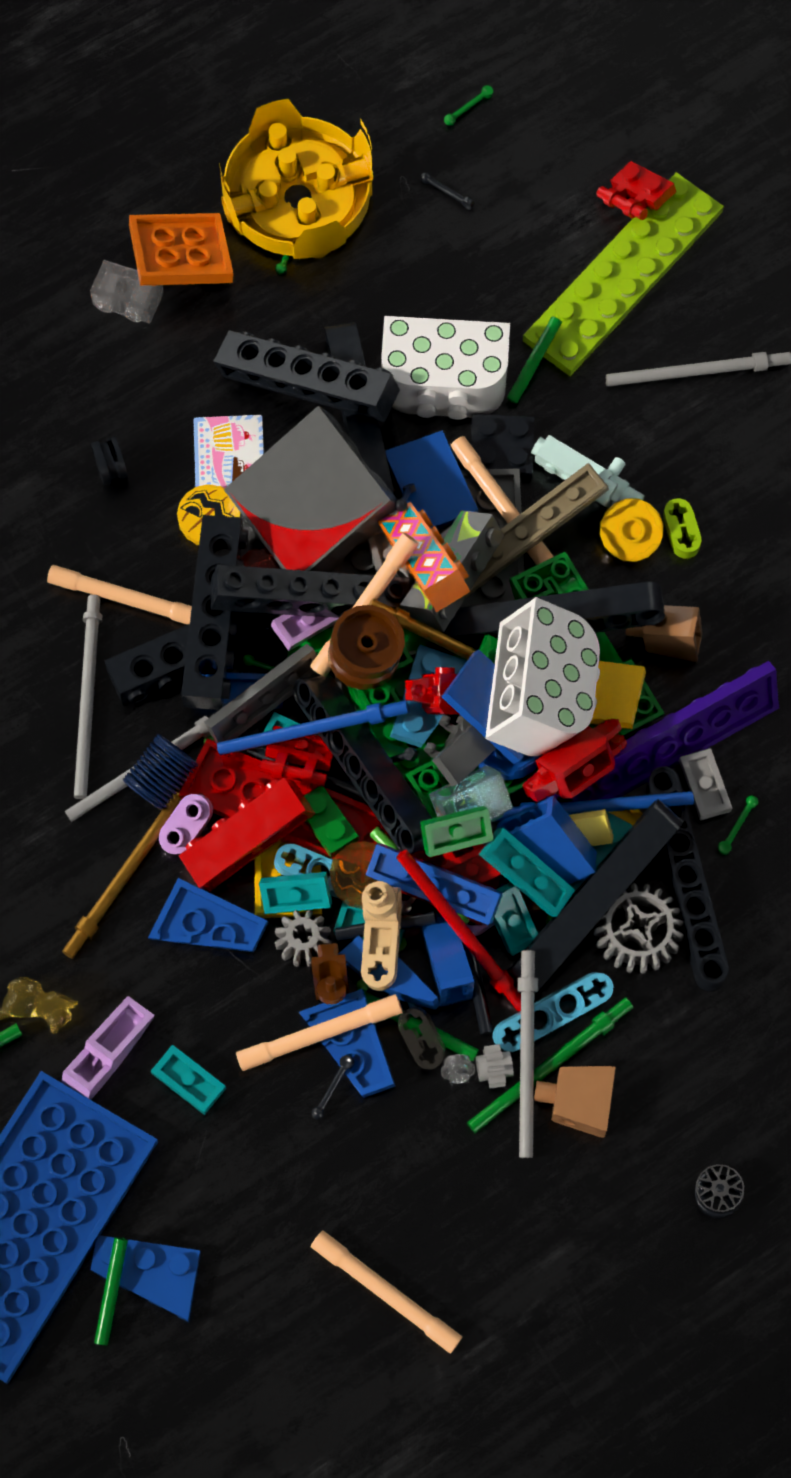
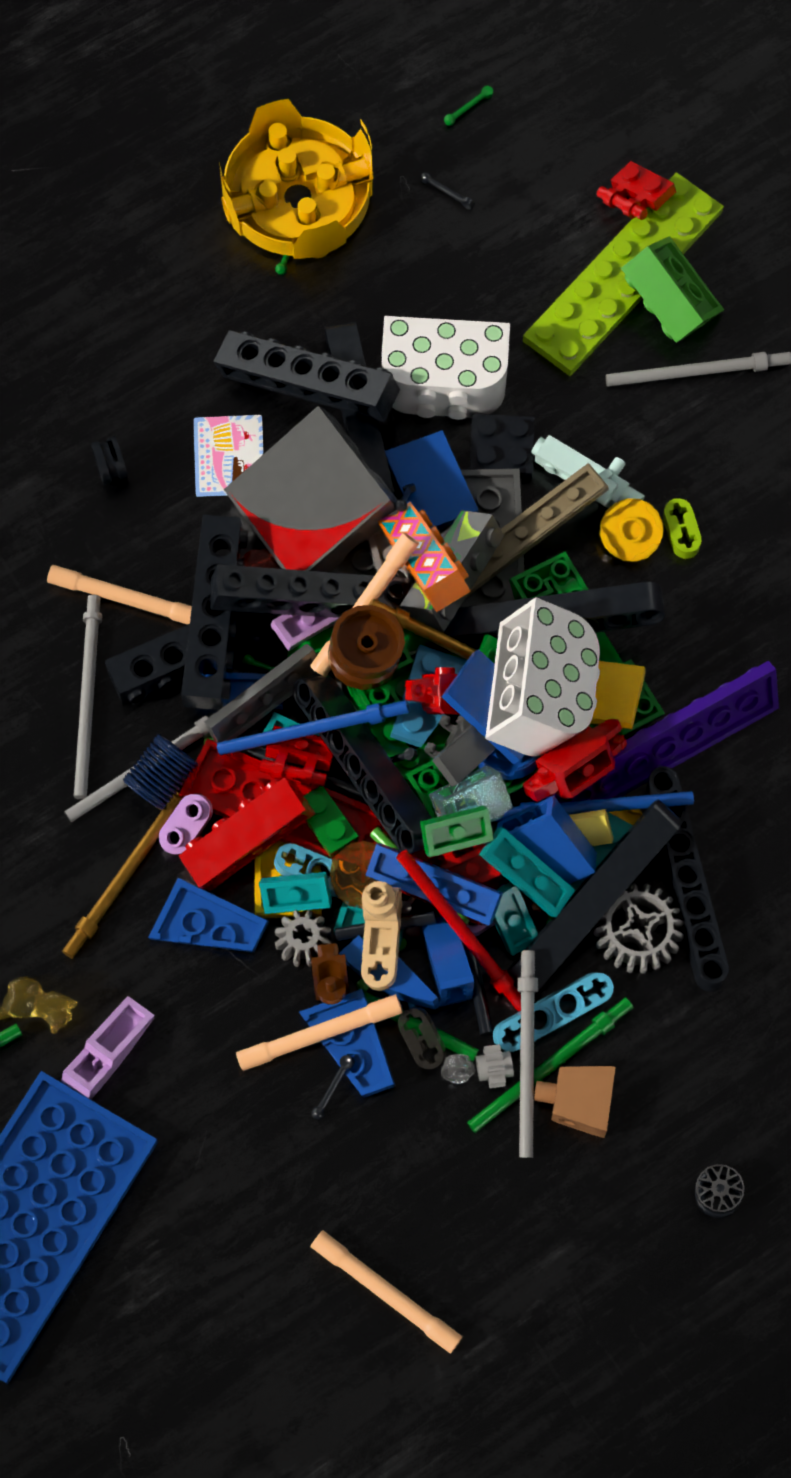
clear brick [90,260,164,324] -> none
blue wing [90,1235,201,1322] -> none
green bar [94,1237,128,1346] -> none
orange plate [129,213,234,286] -> none
teal plate [151,1045,226,1115] -> none
yellow tile [177,484,241,545] -> none
light nougat piece [450,436,554,565] -> none
green bar [507,316,562,404] -> none
medium nougat torso [626,605,703,662] -> none
light grey plate [679,748,732,821] -> none
green hinge [718,795,759,855] -> none
none -> bright green slope [621,236,724,343]

